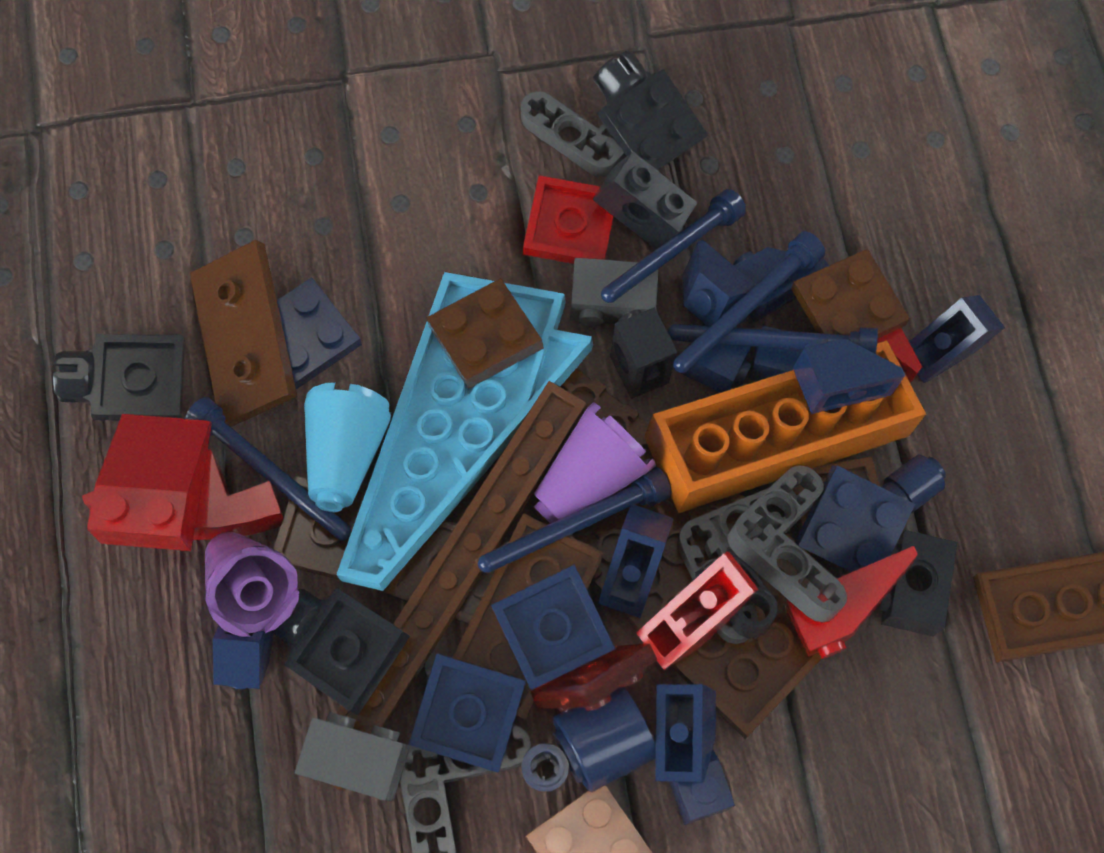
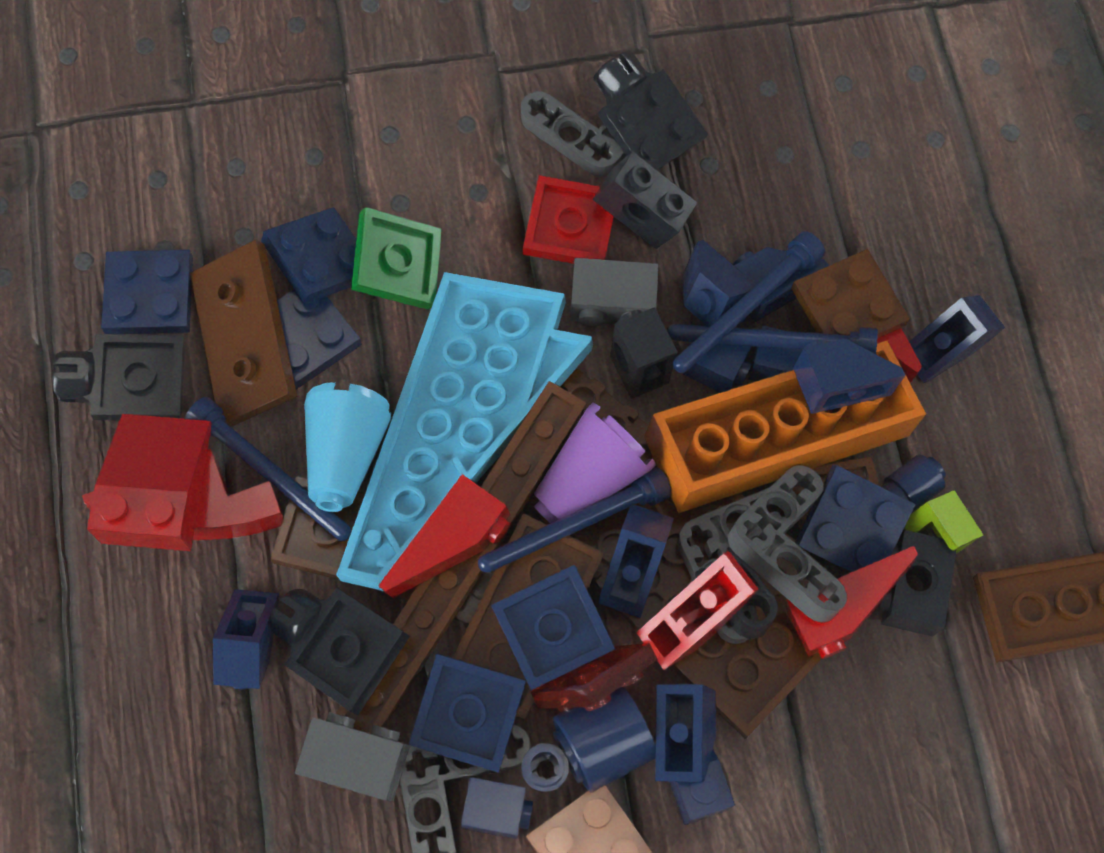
medium lavender cone [205,532,299,637] -> none
reddish brown plate [426,278,544,389] -> none
dark blue piece [601,189,746,303] -> none
none -> dark blue plate [101,250,193,334]
none -> dark blue plate [261,207,356,305]
none -> green plate [351,207,442,310]
none -> red slope [378,474,511,598]
none -> dark blue brick [461,777,533,839]
none -> lime panel [904,491,983,554]

